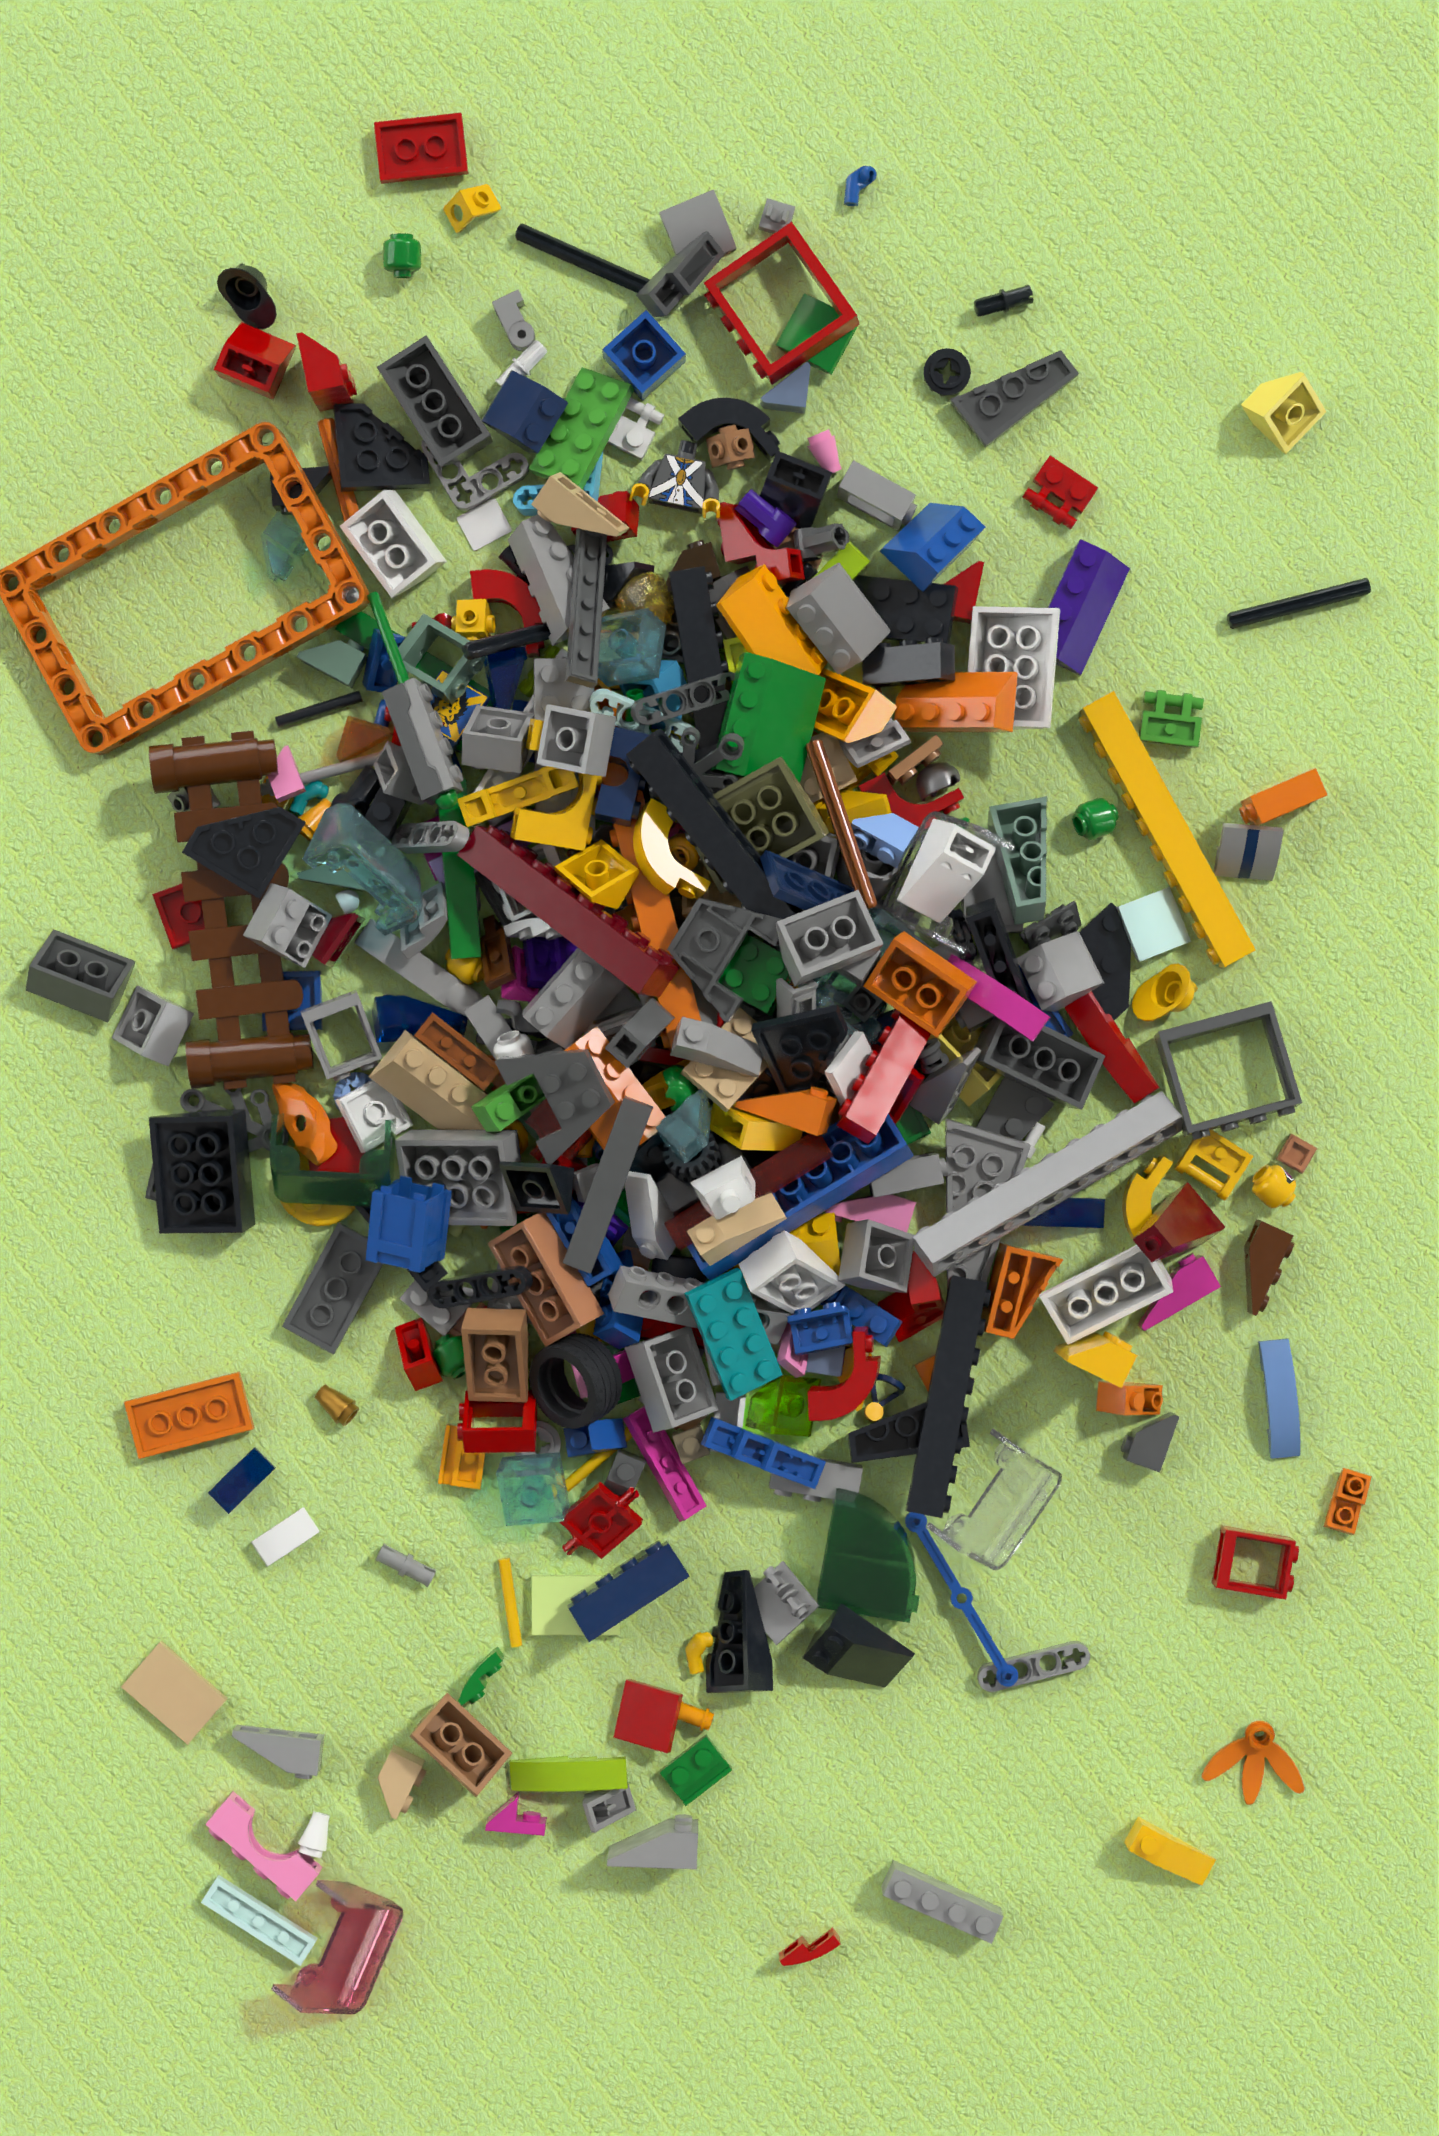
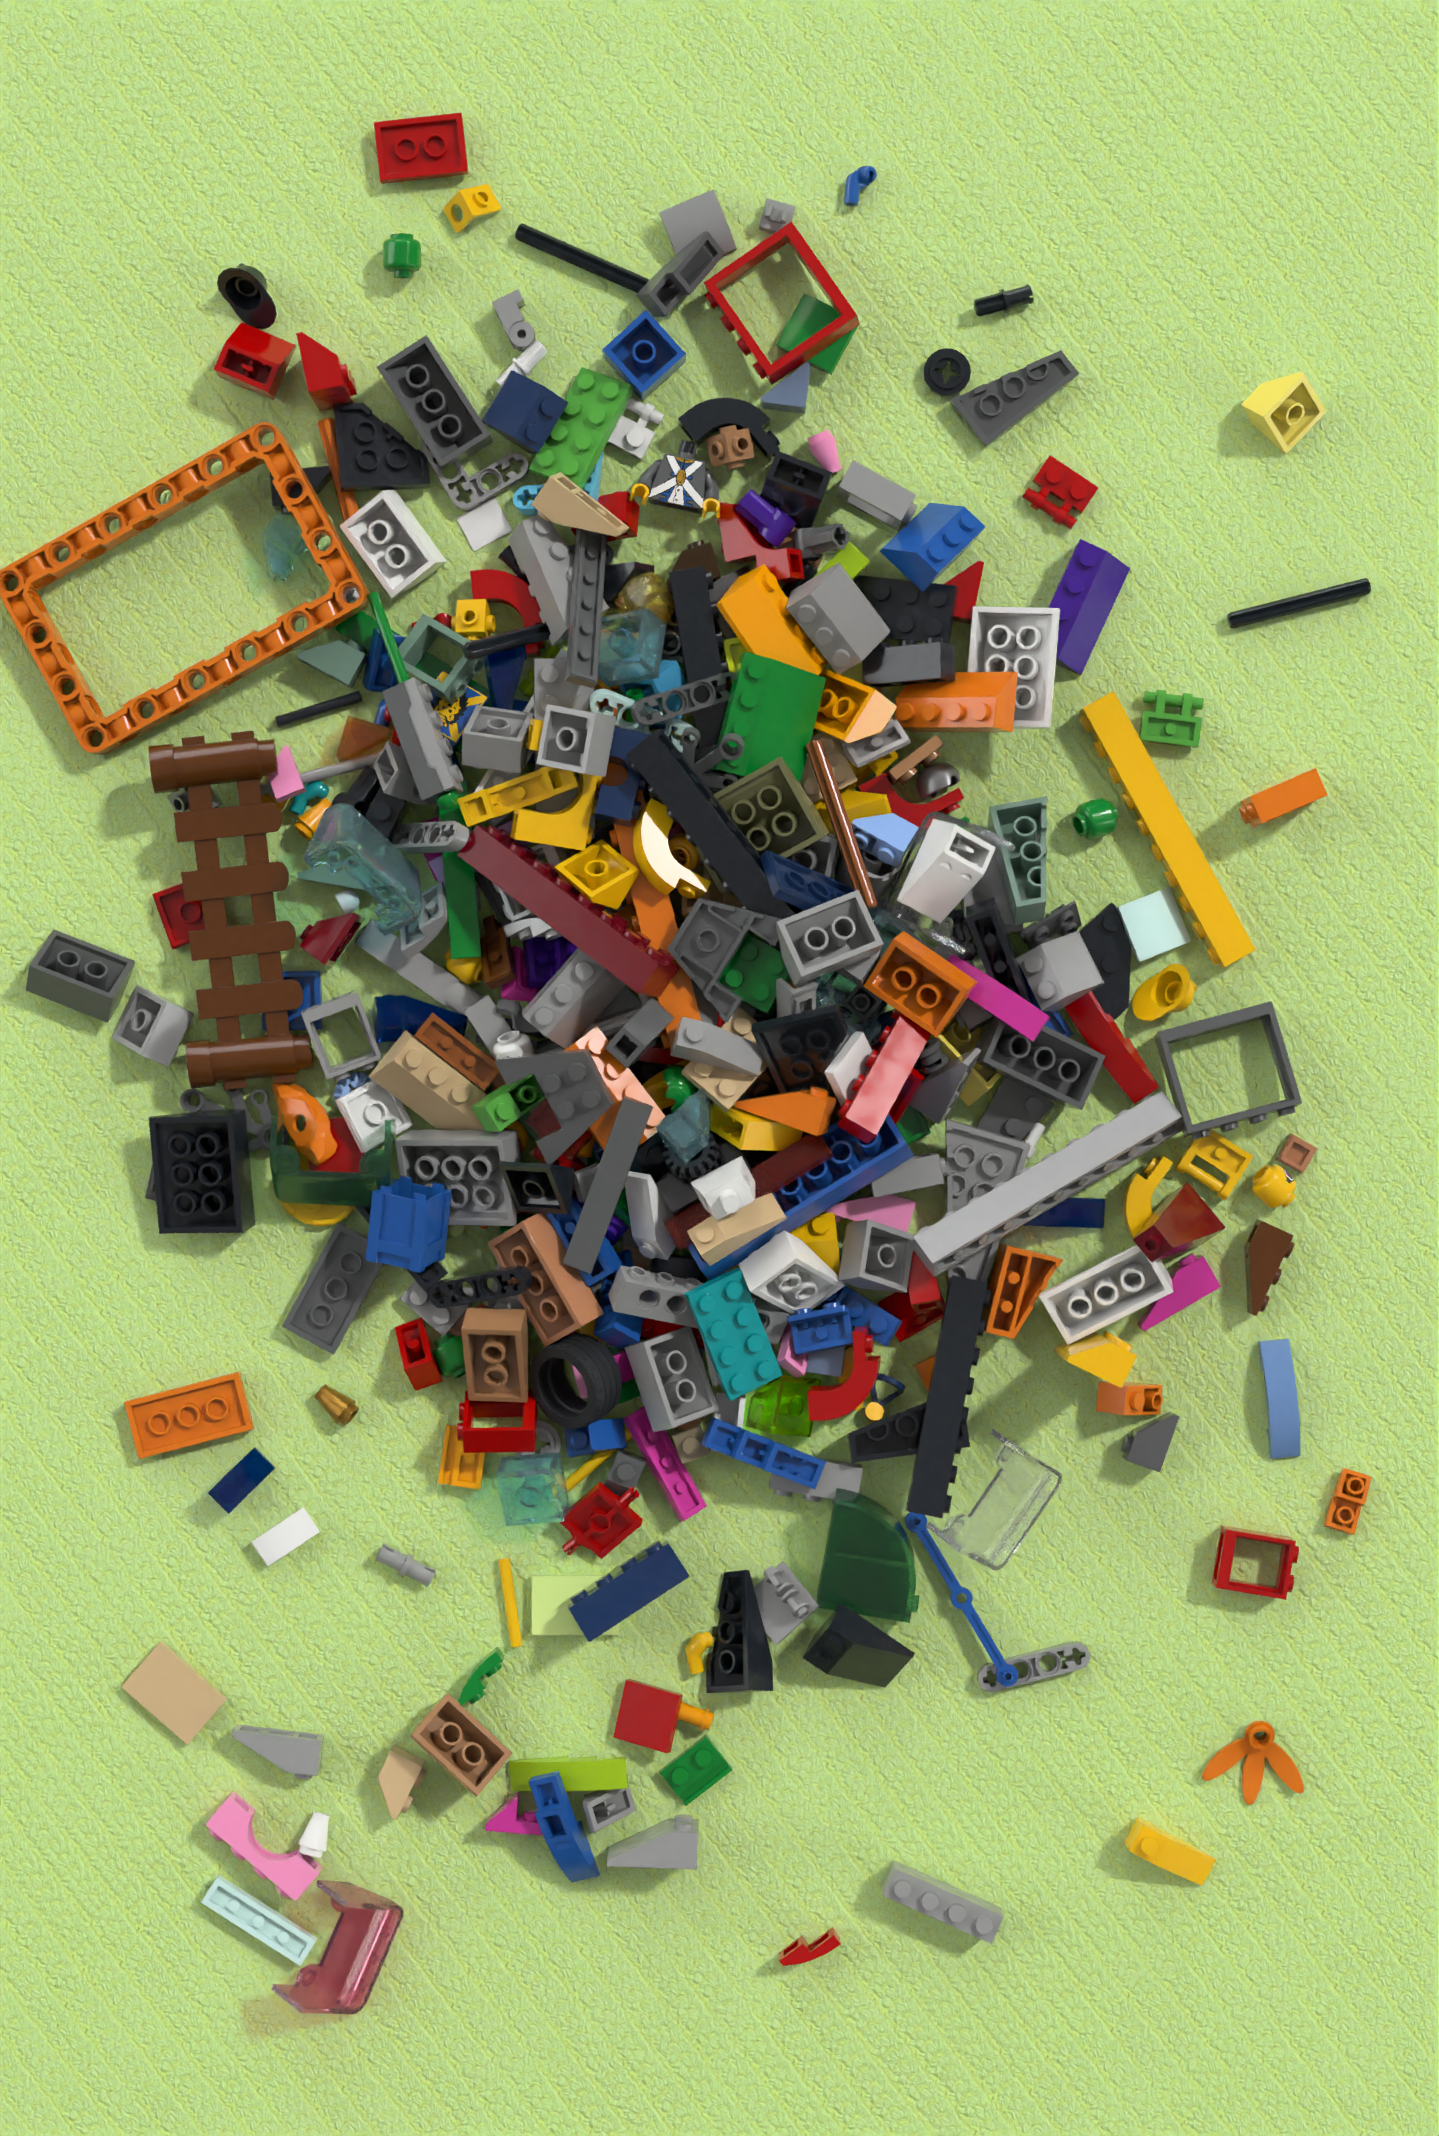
black plate [182,807,306,899] -> none
light grey slope [243,883,332,968] -> none
light grey slope [1214,823,1284,881] -> none
none -> blue slope [529,1771,600,1883]

